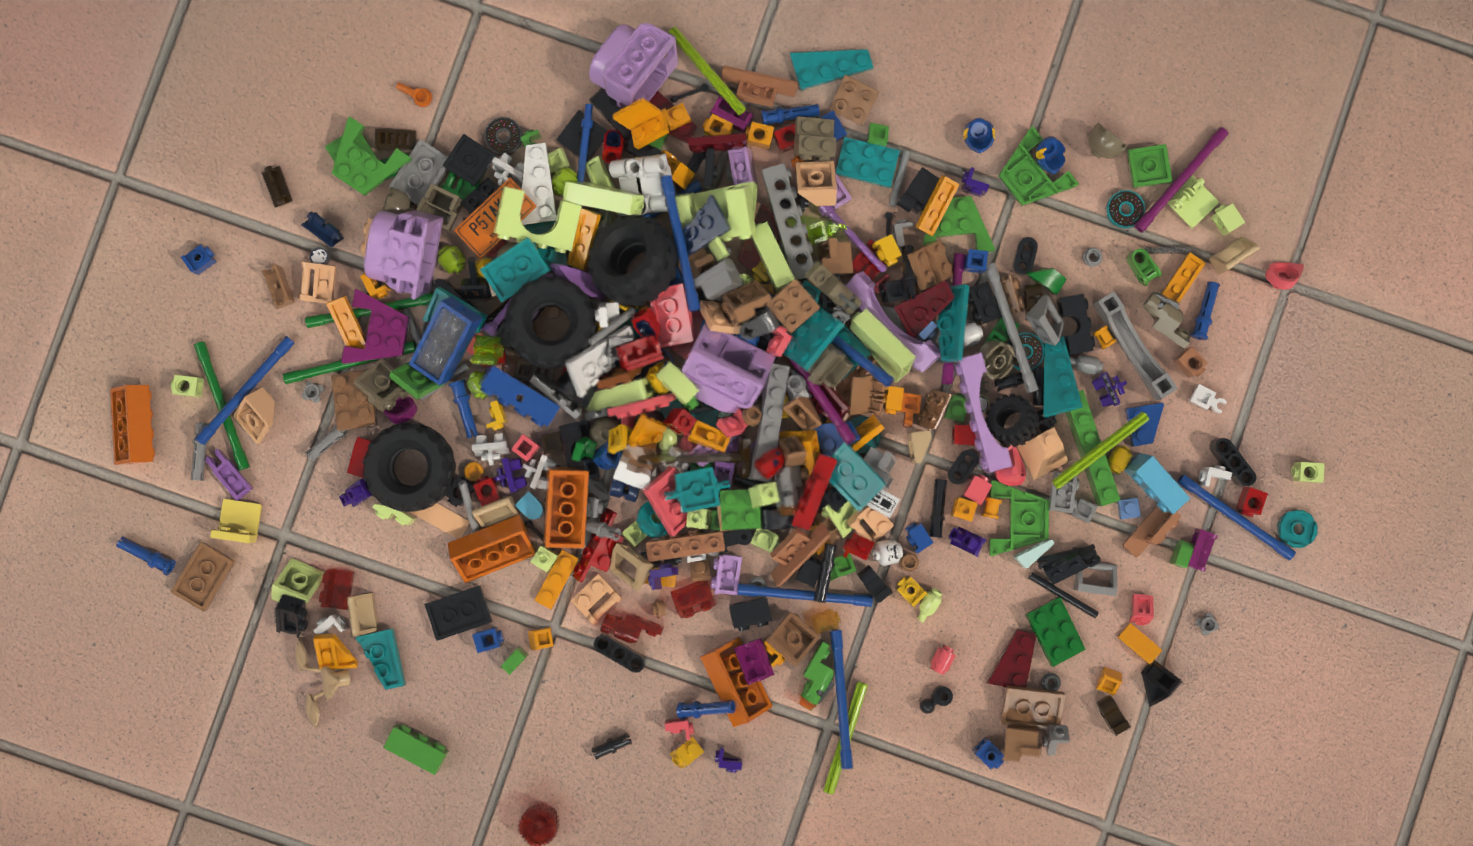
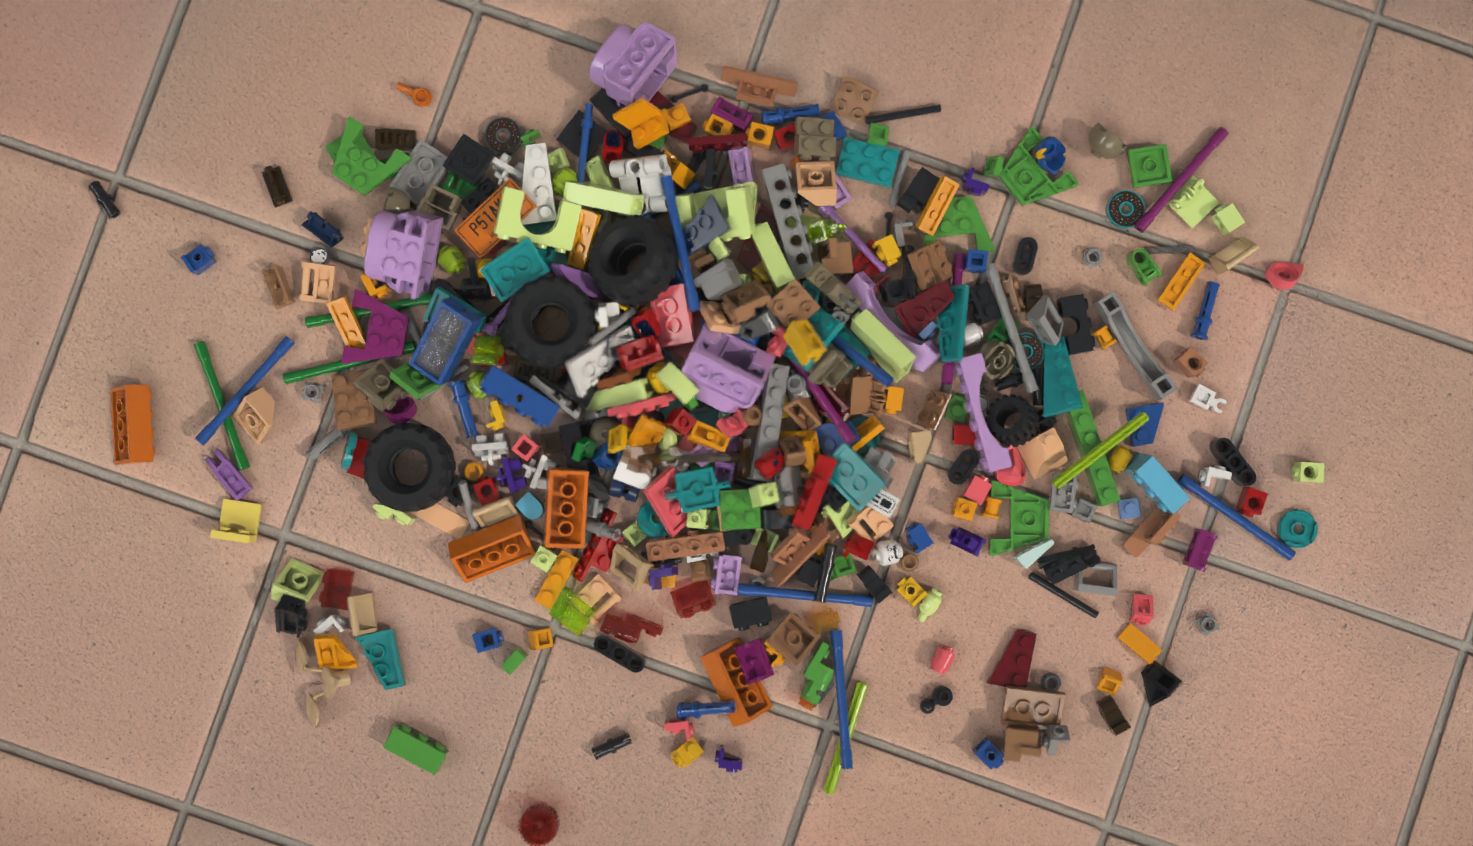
blue pin [116,537,176,576] -> none
yellowish green brick [171,375,204,398] -> none
medium nougat plate [171,542,236,612] -> none
light grey pin [190,422,209,481] -> none
dark purple hips [339,478,372,508] -> none
black plate [424,585,493,641] -> none
medium nougat plate [651,599,666,619] -> none
lime axle [668,26,746,115] -> none
teal wing [790,49,874,91] -> none
orange plate [900,393,922,428] -> none
black pin [930,479,947,538] -> none
blue hair [963,118,995,153] -> none
green plate [1025,597,1086,667] -> none
green slope [1026,267,1067,295] -> none
light grey plant [1070,355,1104,375] -> none
dark purple hips [1092,371,1127,407] -> none
dark tan plate [1142,291,1190,349] -> none
bright green piece [1170,539,1194,568] -> none
none -> black pin [88,181,121,219]
none -> teal tile [340,431,358,470]
none -> clear neon green plate [549,586,597,637]
none -> dark brown slope [750,530,768,573]
none -> yellow hinge [783,319,826,366]
none -> black bar [865,104,941,125]
none -> bright green plate [983,155,1005,178]

